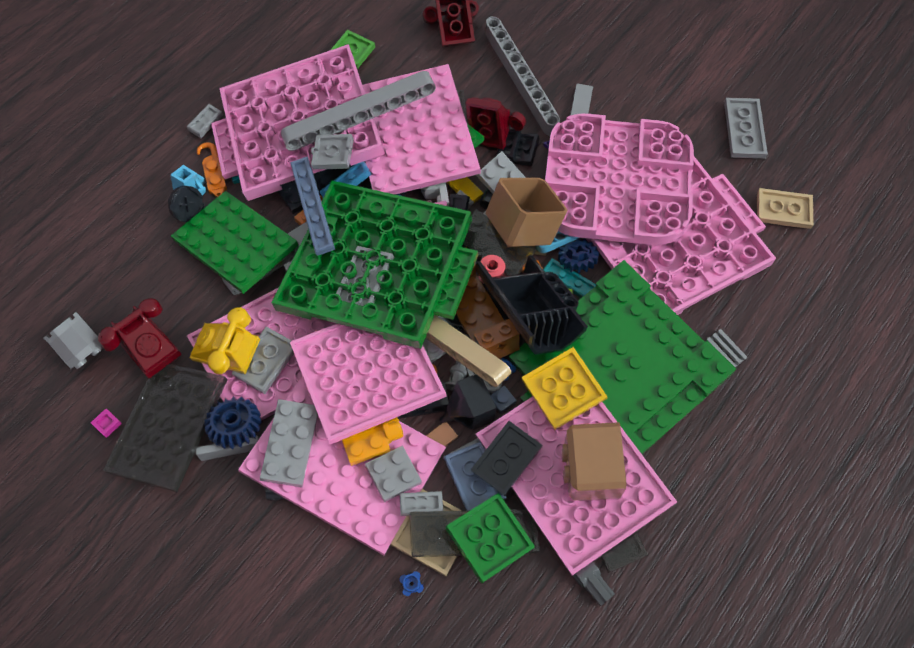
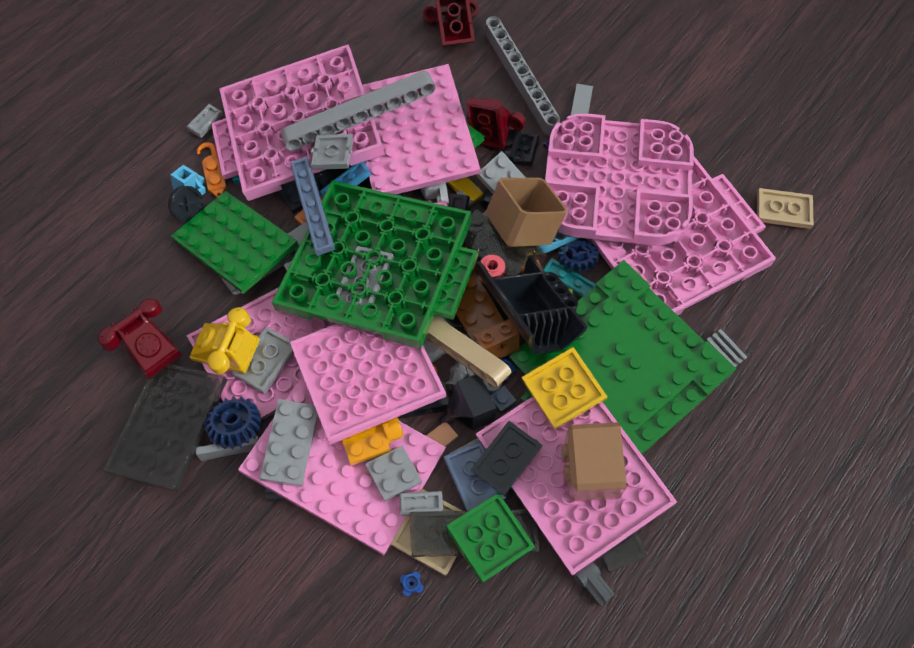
light grey brick [44,312,103,369] -> none
dark pink plate [90,409,122,438] -> none
bright green plate [331,30,375,69] -> none
light grey plate [724,98,768,158] -> none

